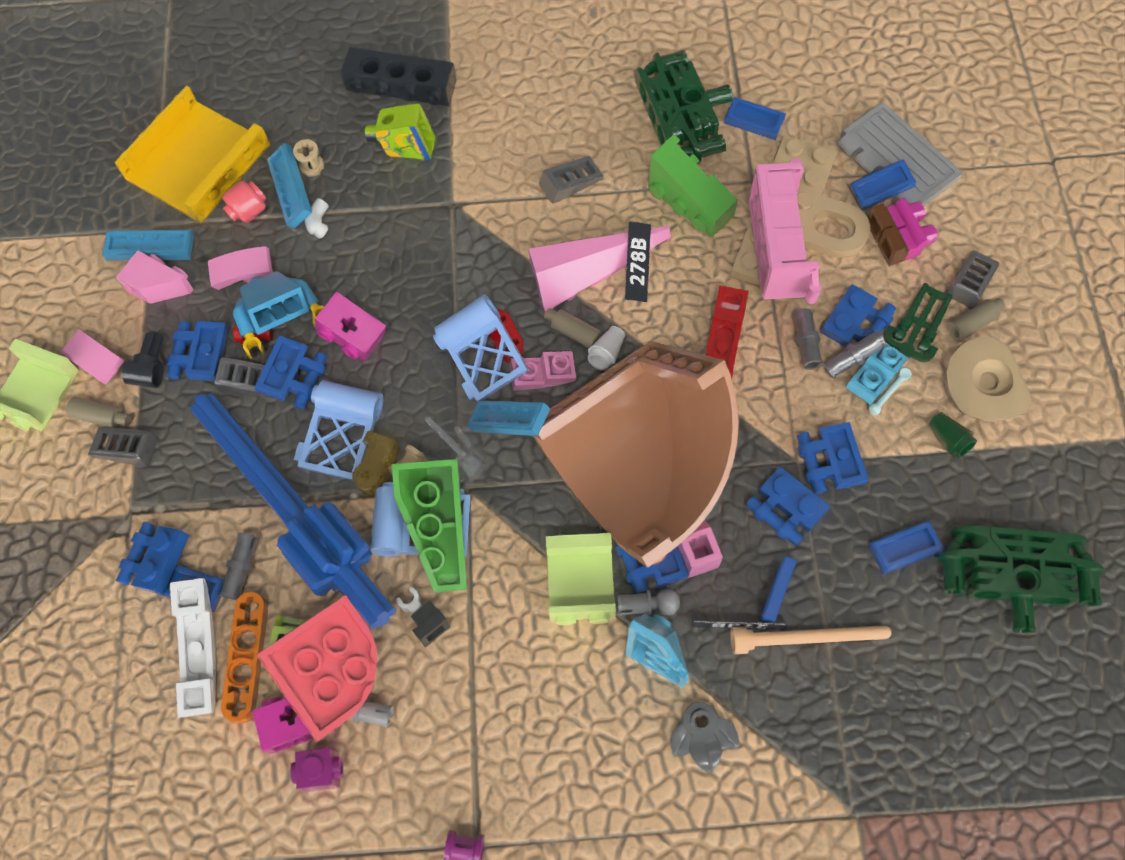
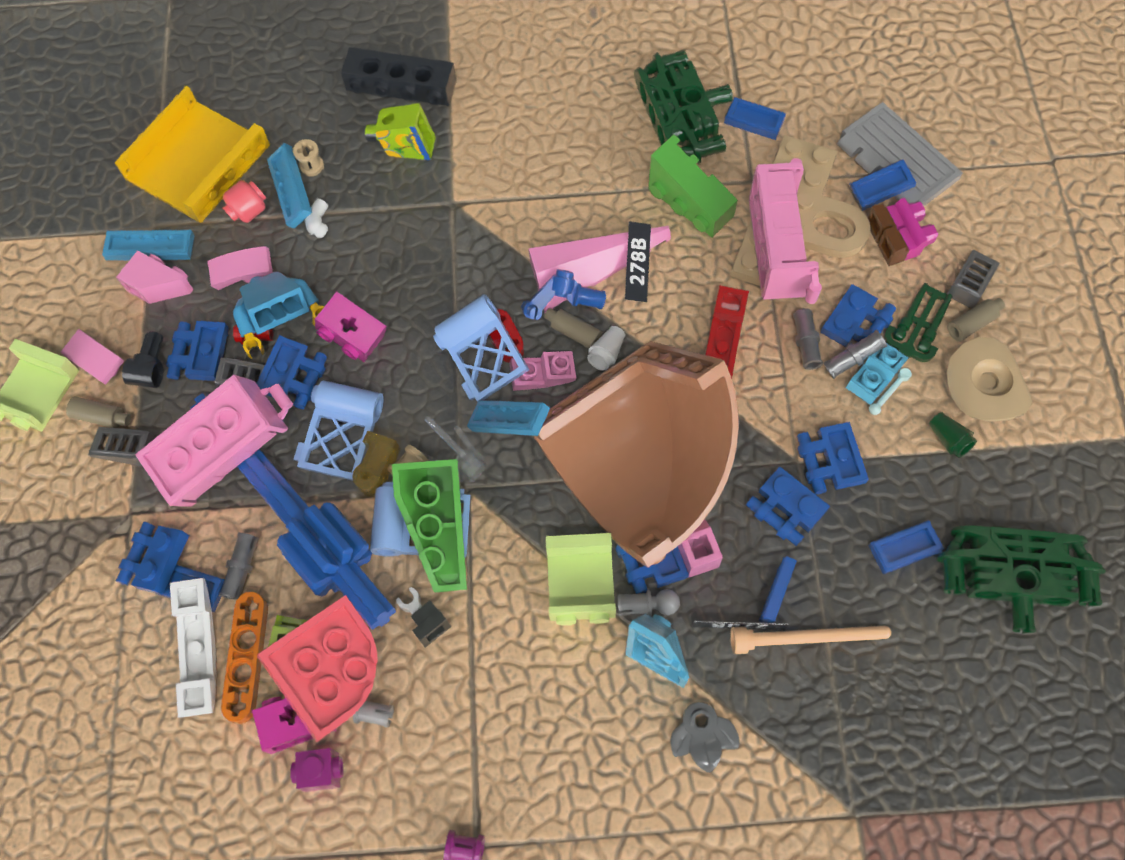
flat silver slope [539,156,604,204] -> none
none -> bright pink container [135,375,293,507]
none -> blue pin [521,269,606,320]

